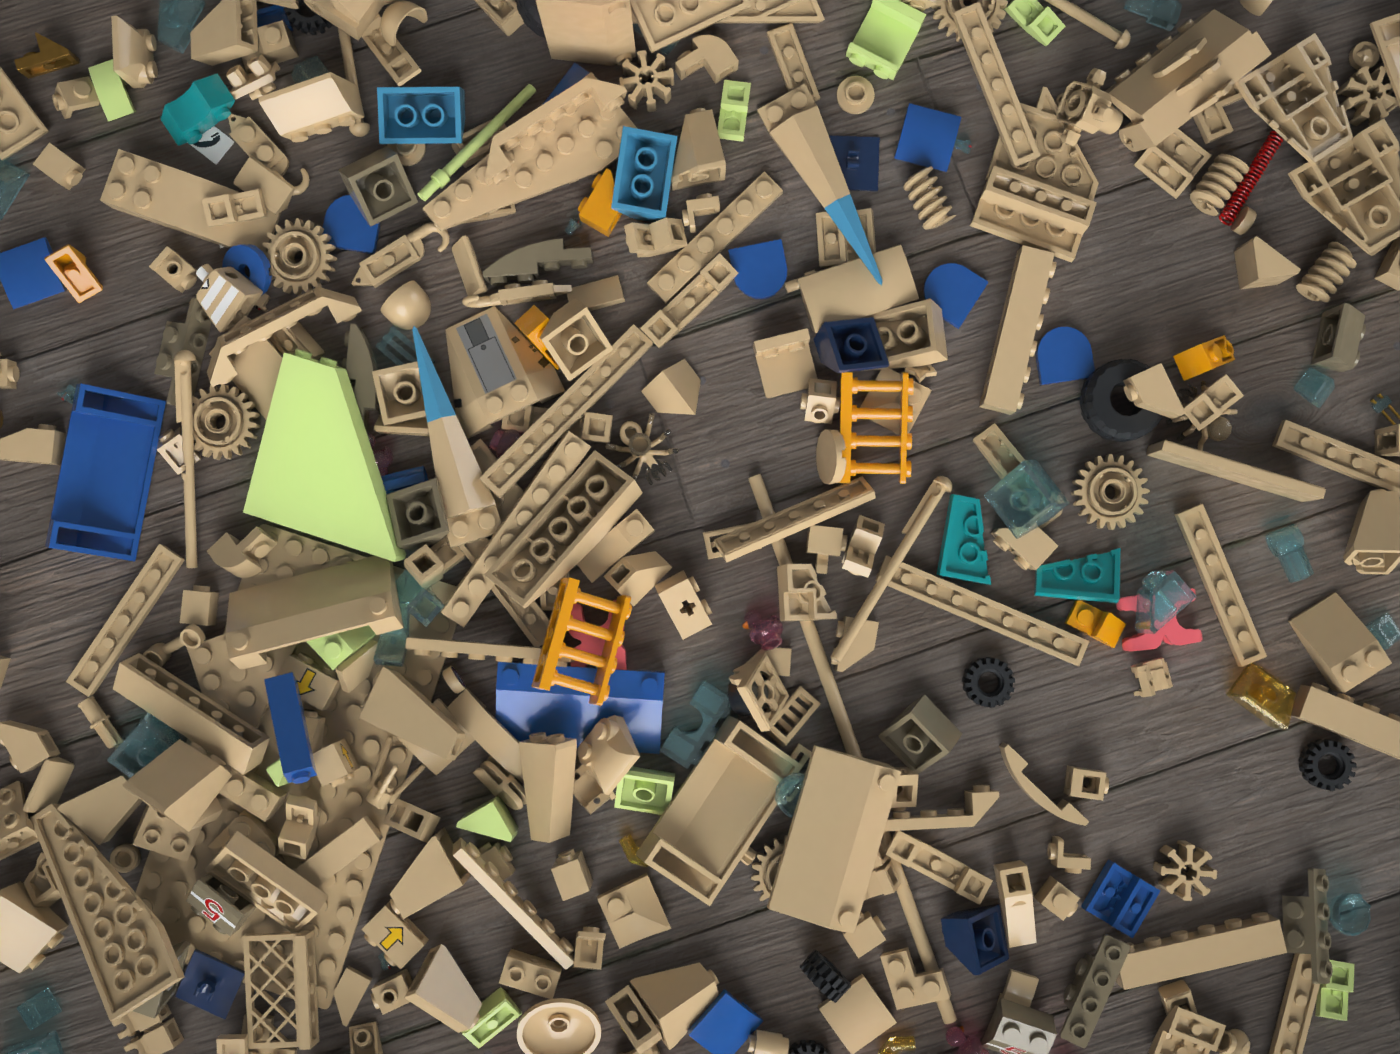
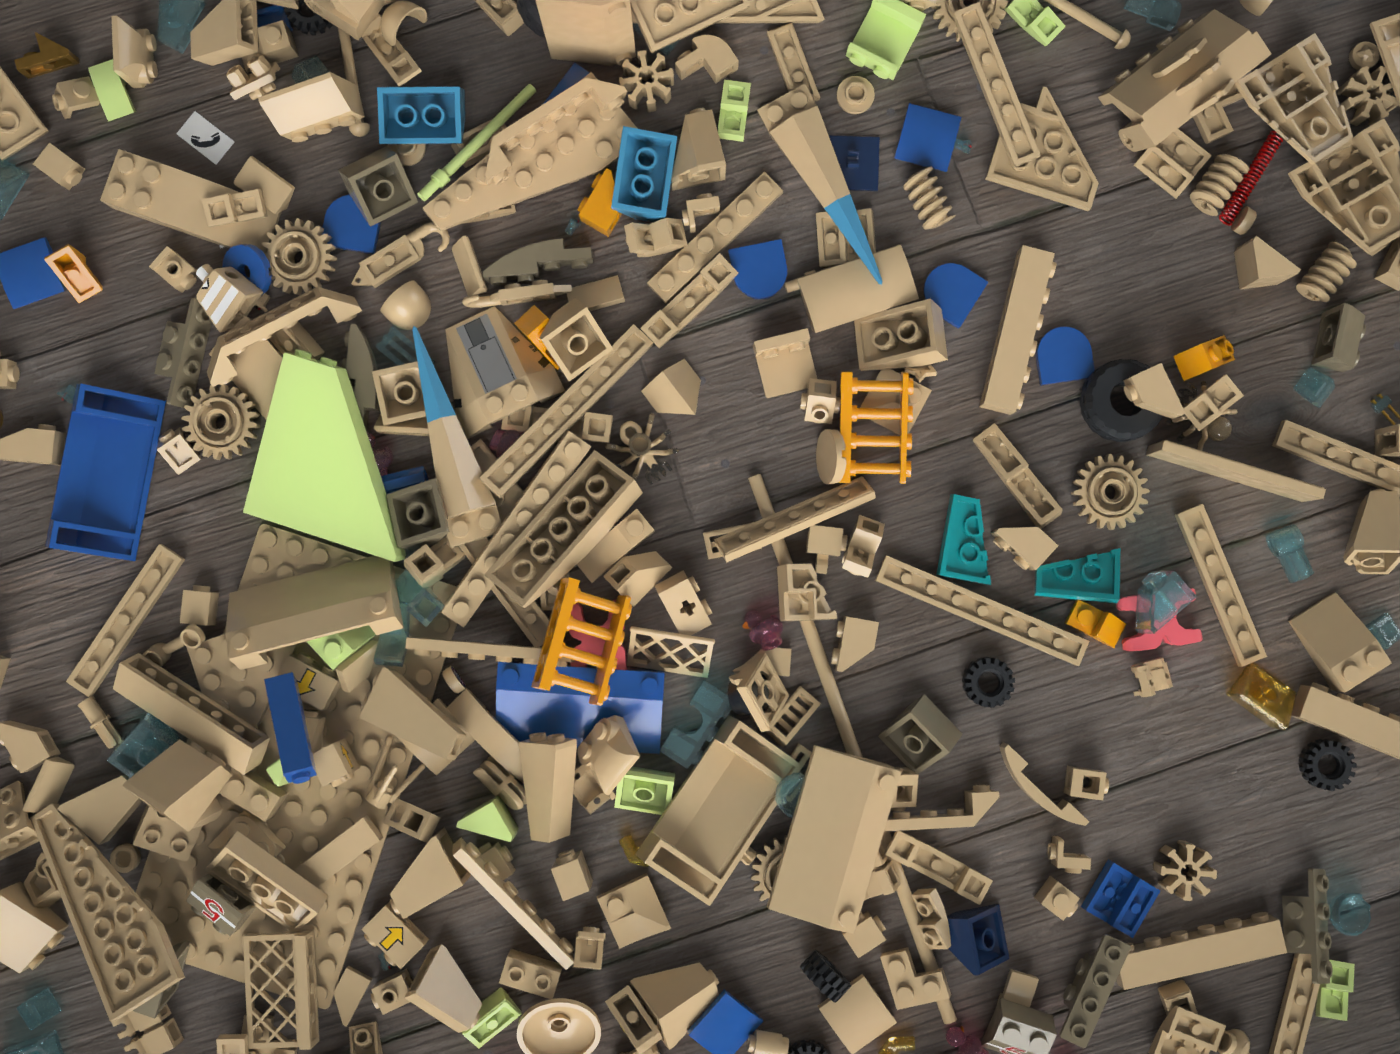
teal brick [161,73,235,146] -> none
tan bar [174,350,198,568] -> none
dark blue piece [175,949,245,1019] -> none
tan brick [207,526,278,578] -> none
tan plate [228,114,310,196] -> none
tan brick [278,794,321,860] -> none
dark blue slope [813,317,890,373] -> none
tan bar [831,476,953,663] -> none
tan slope [970,166,1097,263] -> none
clear light blue slope [984,460,1070,539] -> none
tan slope [993,860,1037,948] -> none
tan piece [1055,68,1123,146] -> none
none -> tan window [627,626,715,678]
none -> tan slope [911,888,951,949]

